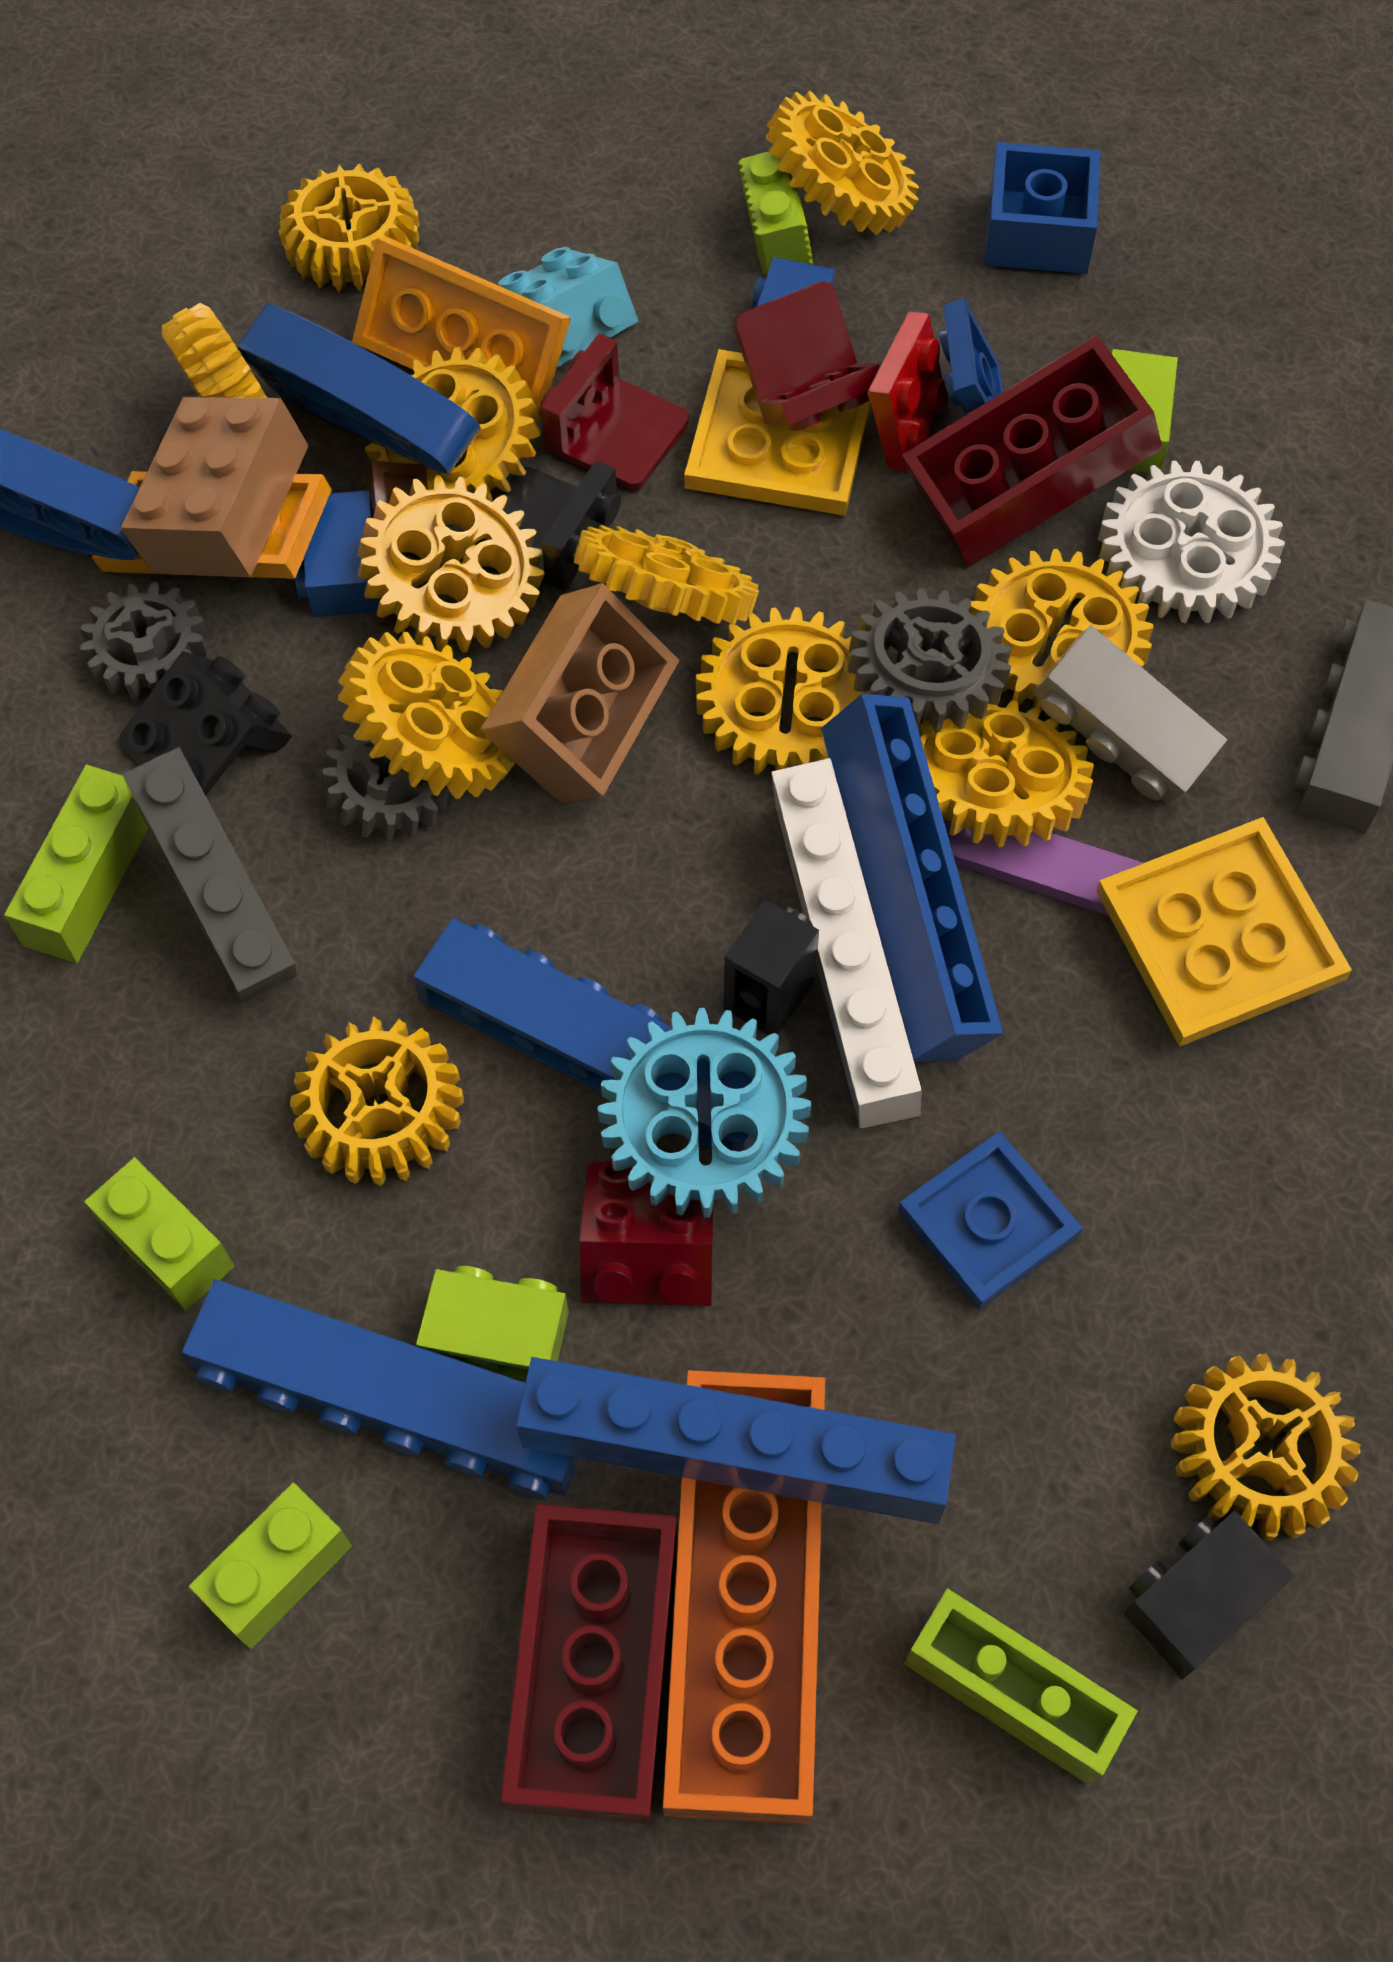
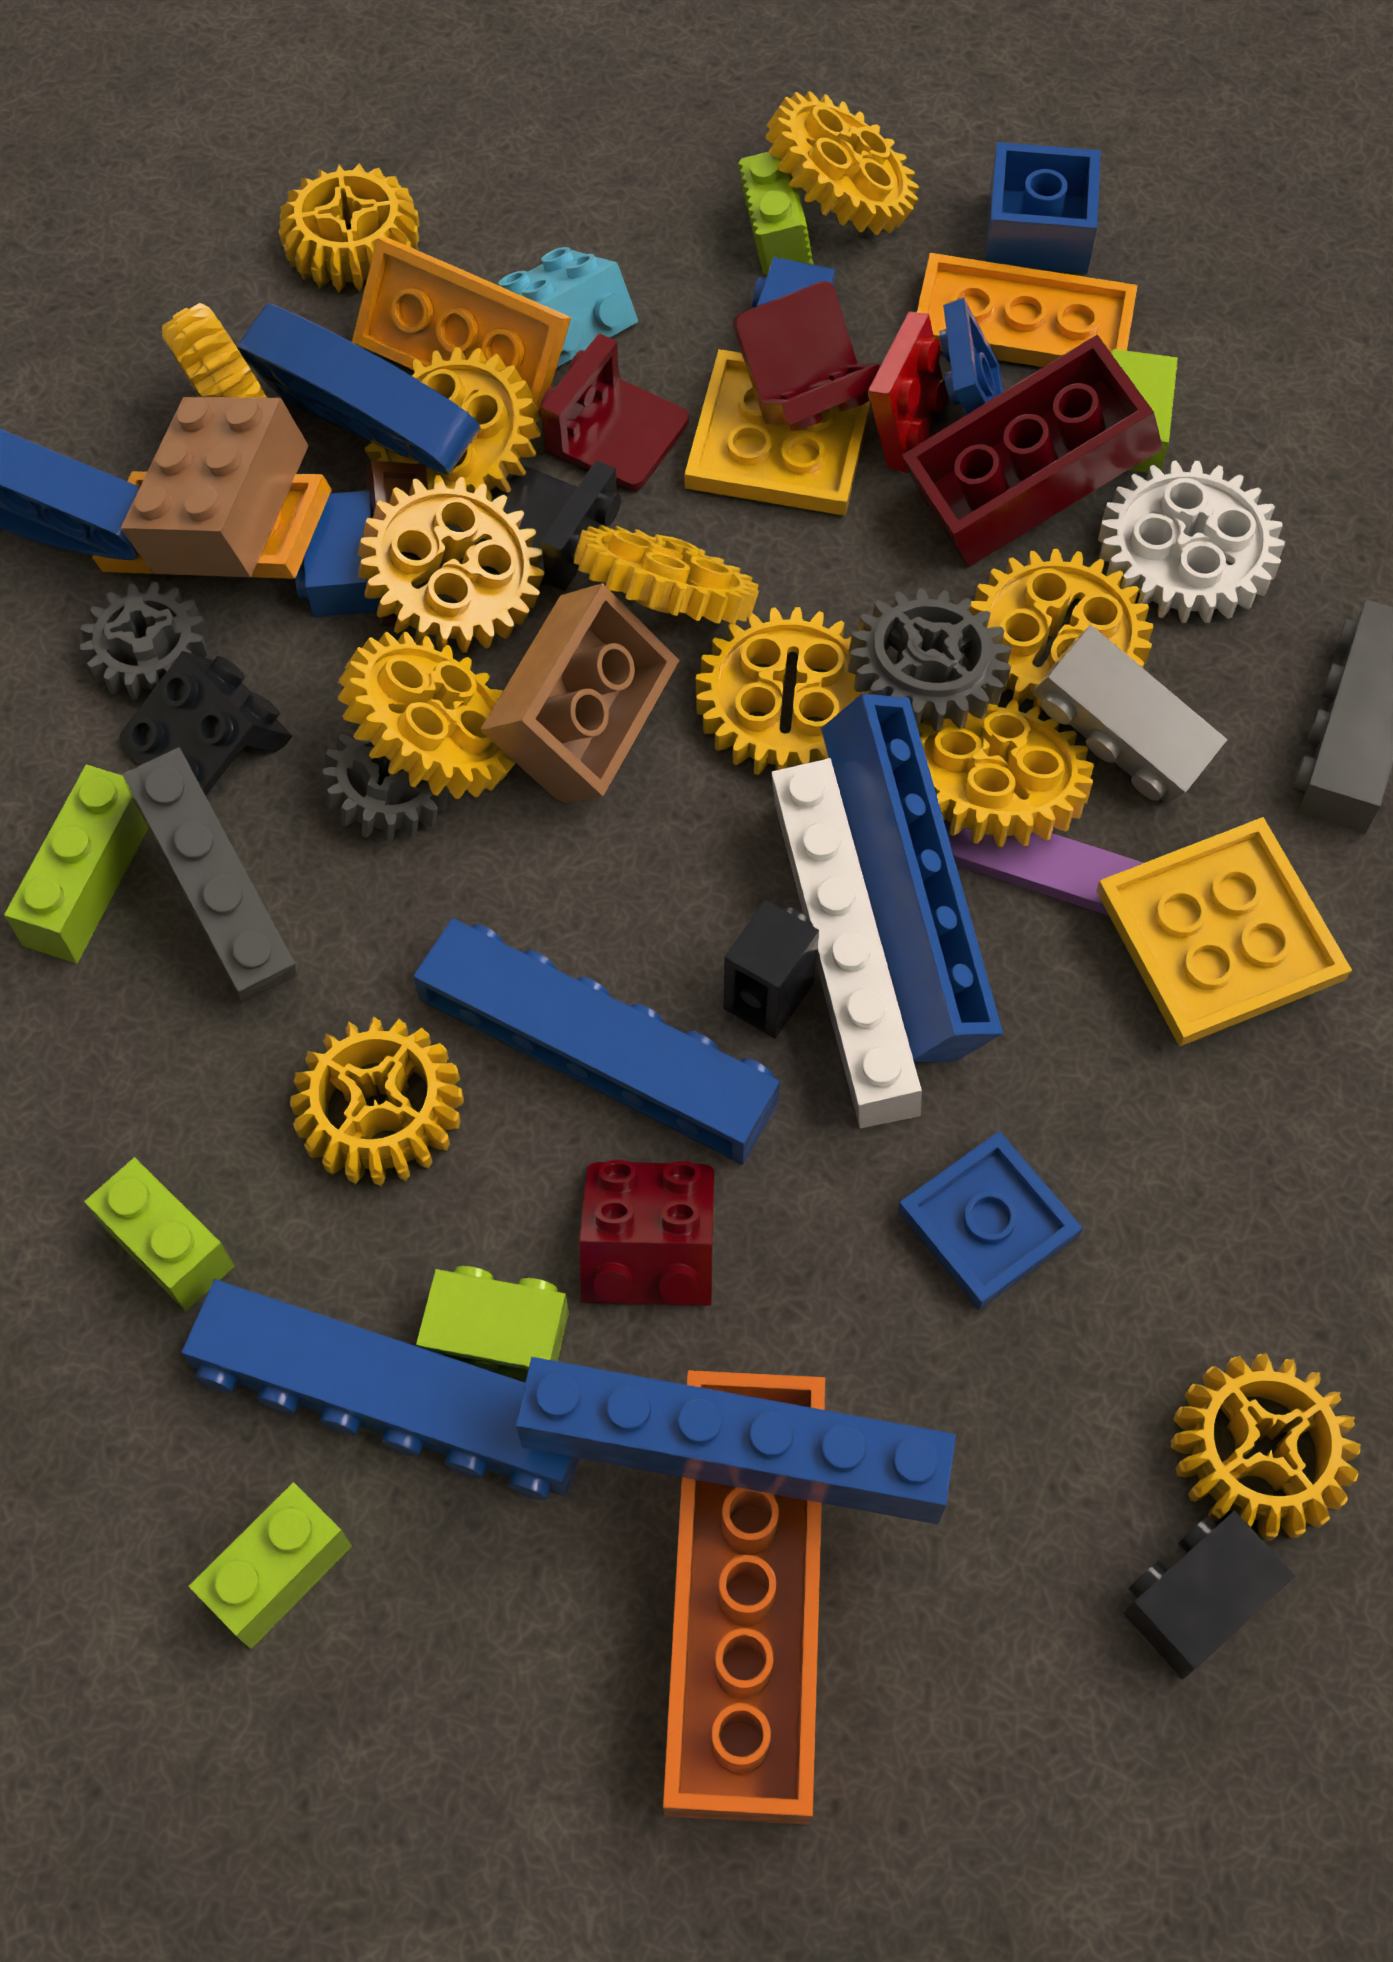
dark red brick [501,1504,678,1825] -> none
medium azure gear [598,1008,811,1218] -> none
lime brick [904,1588,1138,1785] -> none
none -> light orange plate [917,253,1138,367]

